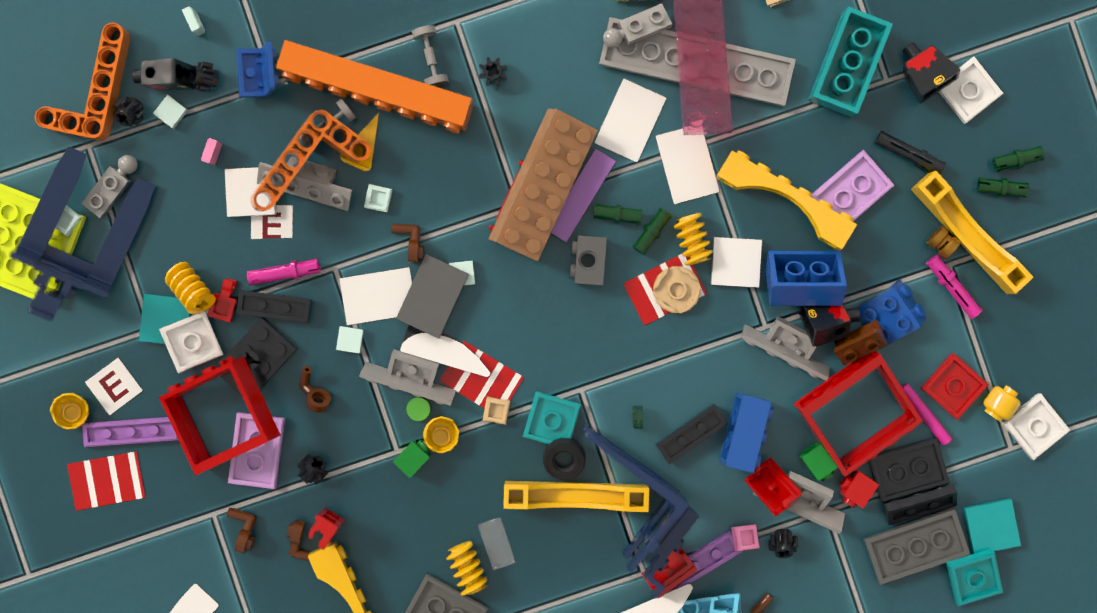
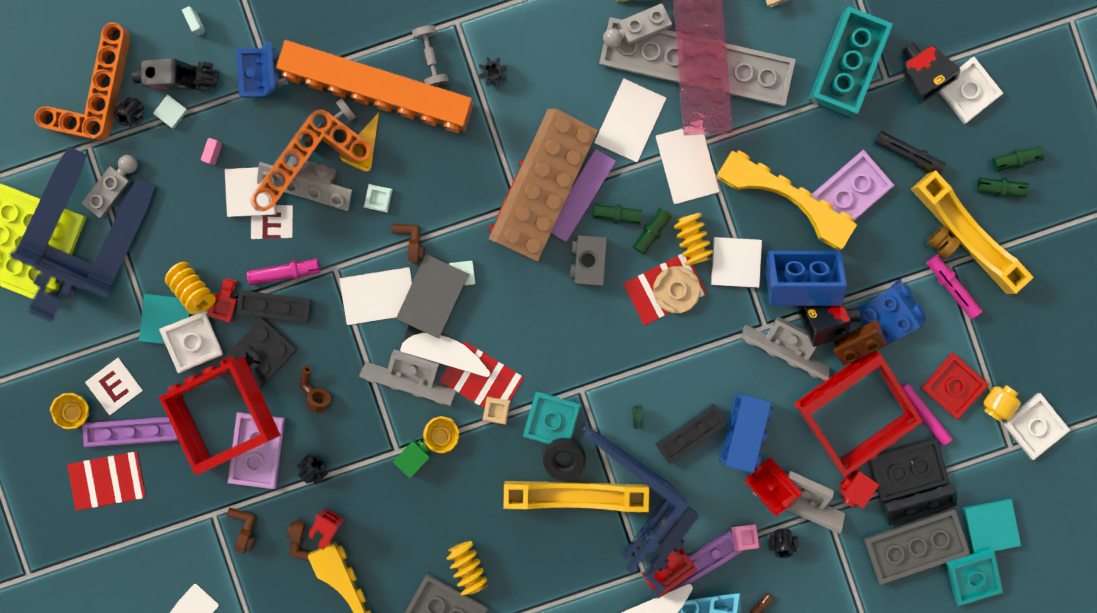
light aqua tile [56,205,83,237] -> none
light aqua tile [336,326,364,353] -> none
bright green tile [406,397,431,421] -> none
clear tile [478,517,516,570] -> none
green brick [798,442,838,481] -> none

